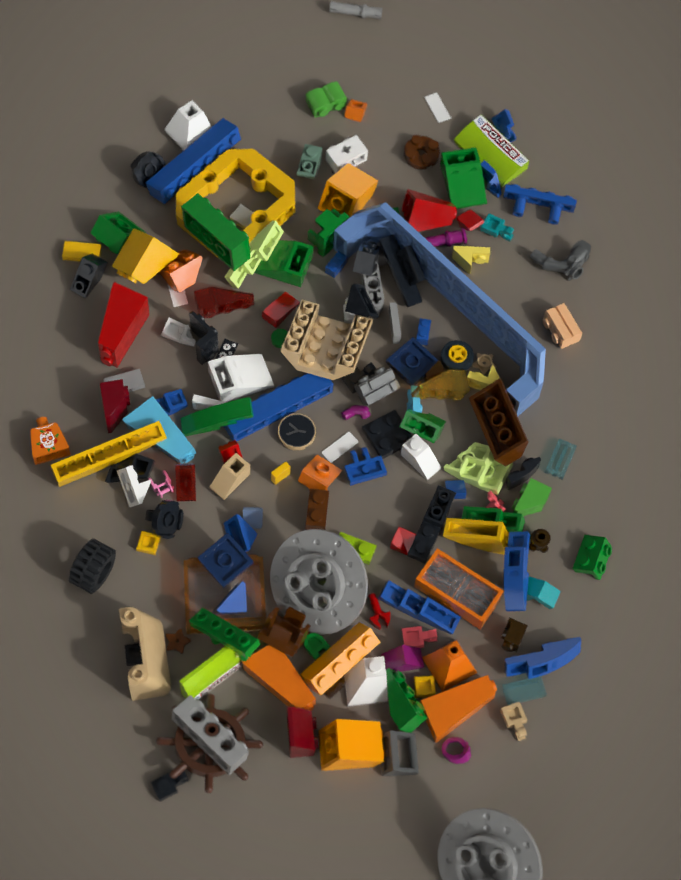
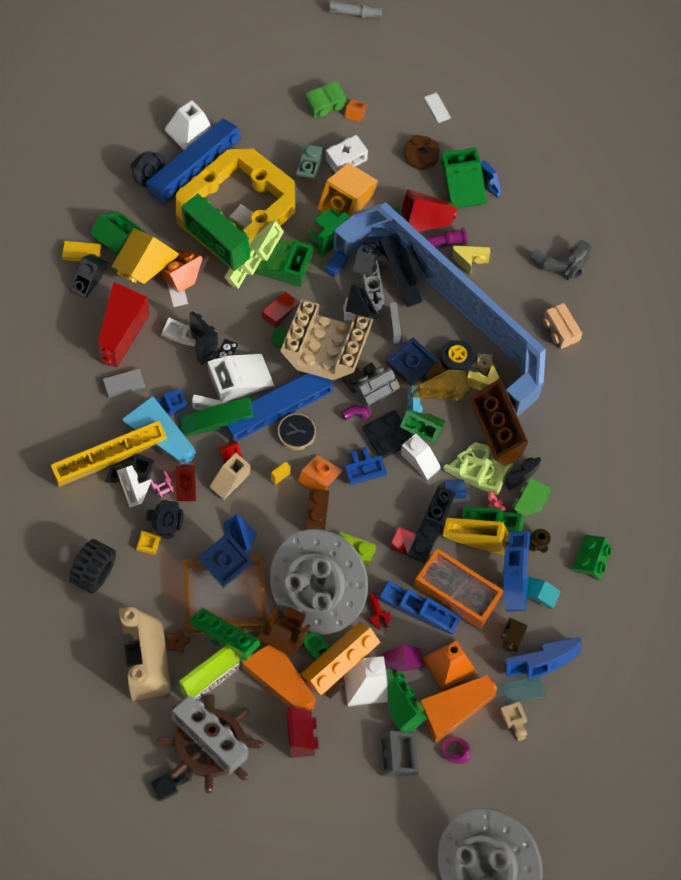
orange torso [30,417,71,465] -> none
dark red slope [100,379,130,433] -> none
clear red slope [194,287,254,318] -> none
blue slope [212,581,247,615] -> none
sand blue slope [243,507,263,529] -> none
light orange slope [318,719,385,771] -> none
white sticker [322,432,358,463] -> none
coral plate [402,626,437,648] -> none
yellow tile [413,675,436,698] -> none
blue piece [416,318,431,346] -> none
lime slope [454,115,529,188] -> none
red slope [457,209,484,231] -> none
teal plate [480,213,514,242] -> none
blue plate [491,109,517,143] -> none
blue plate [503,184,577,225] -> none
clear light blue tile [545,438,577,480] -> none

